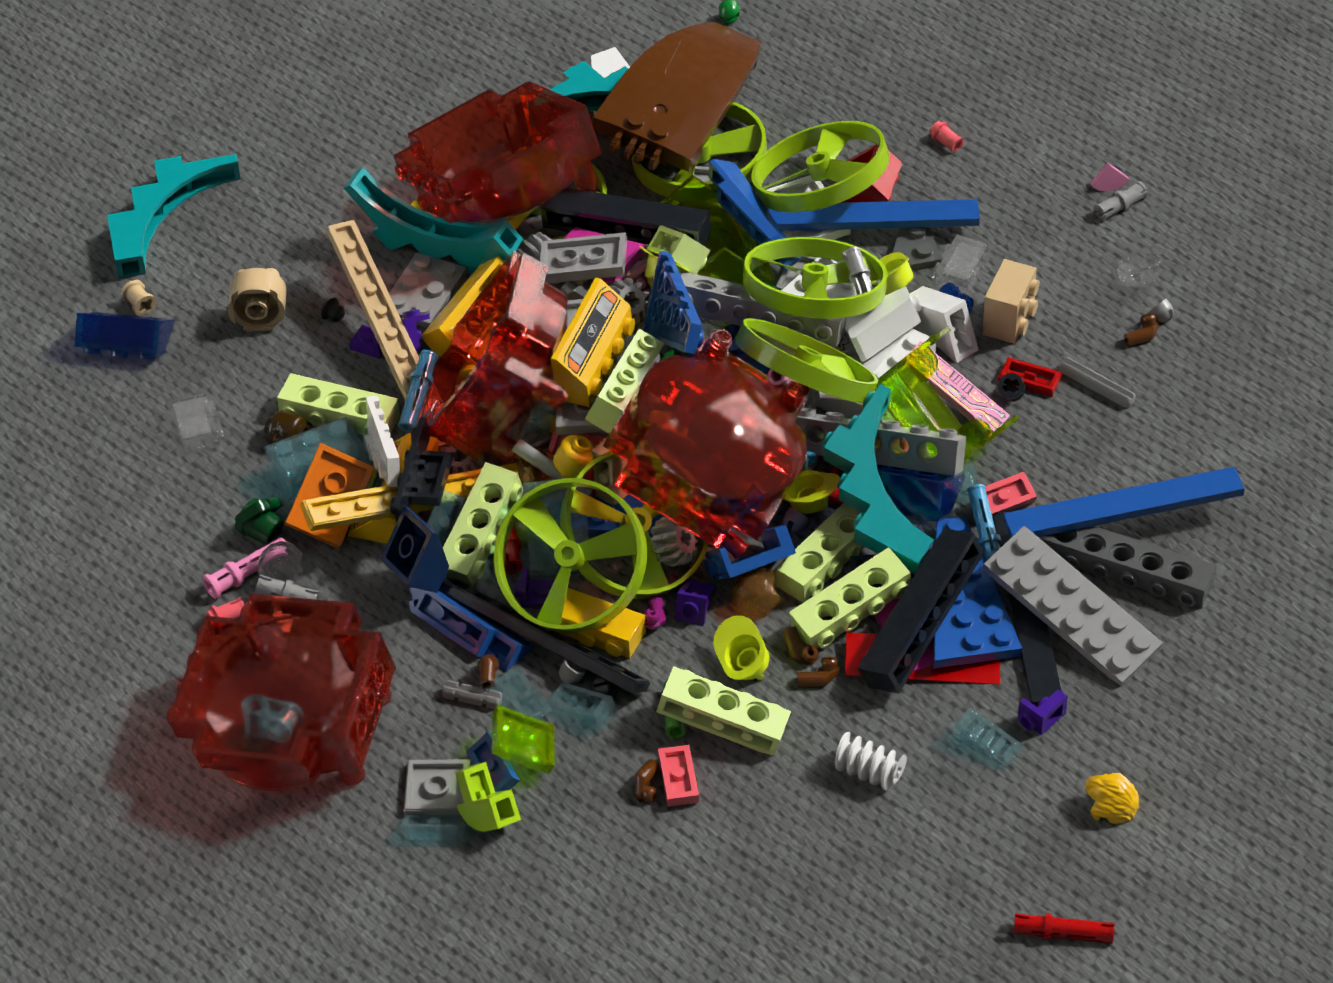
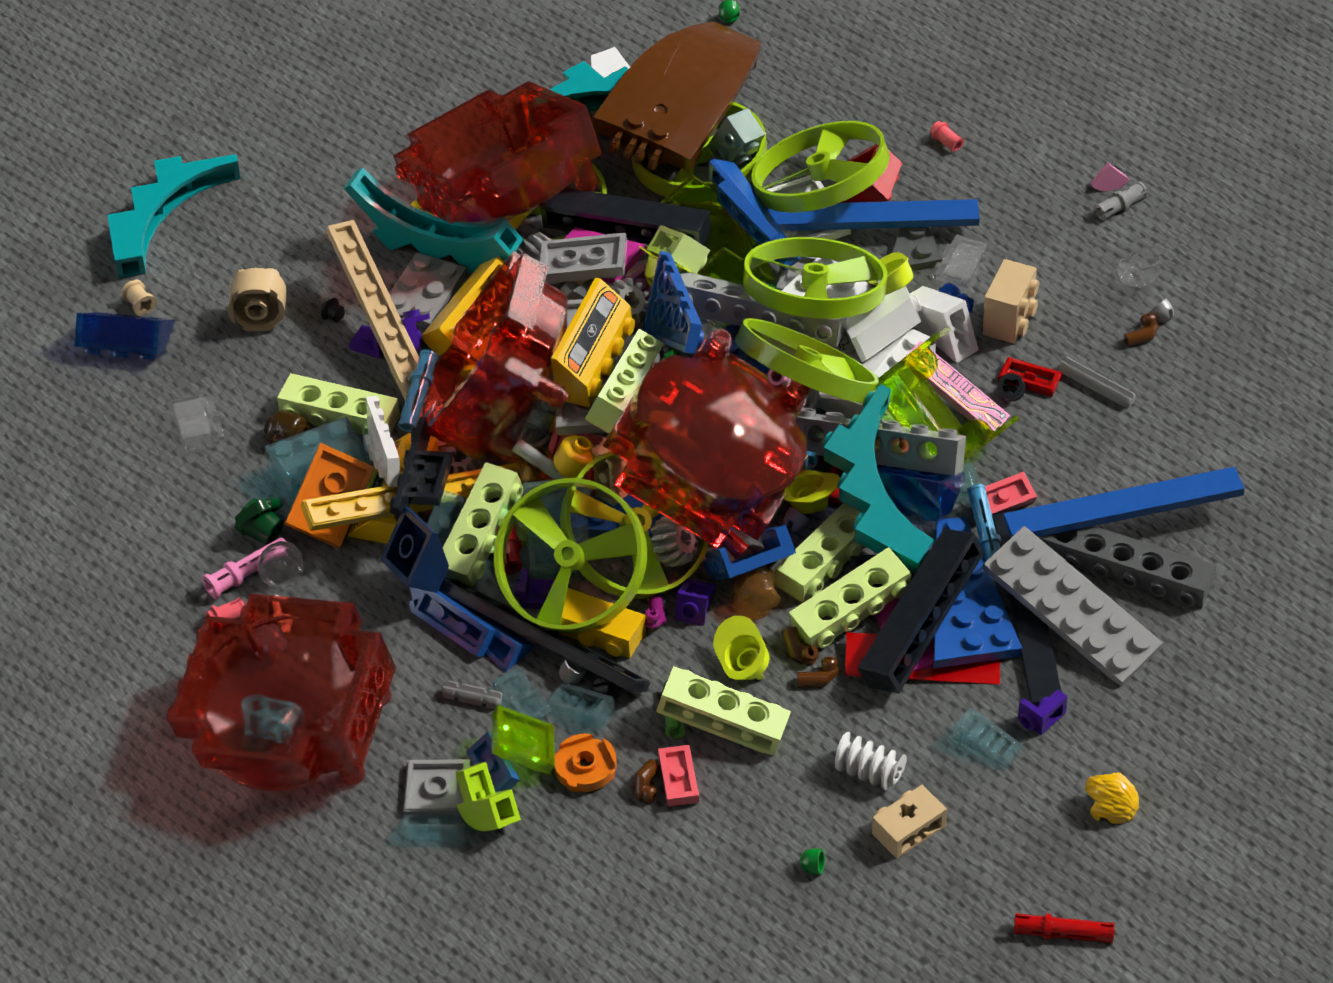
light grey pin [254,574,318,610] -> none
reddish brown arm [477,654,499,688] -> none
light grey axle [842,247,873,295] -> none
none -> orange plate [553,733,617,792]
none -> sand green brick [707,108,766,169]
none -> green hinge [800,848,825,875]
none -> tan brick [872,785,947,859]

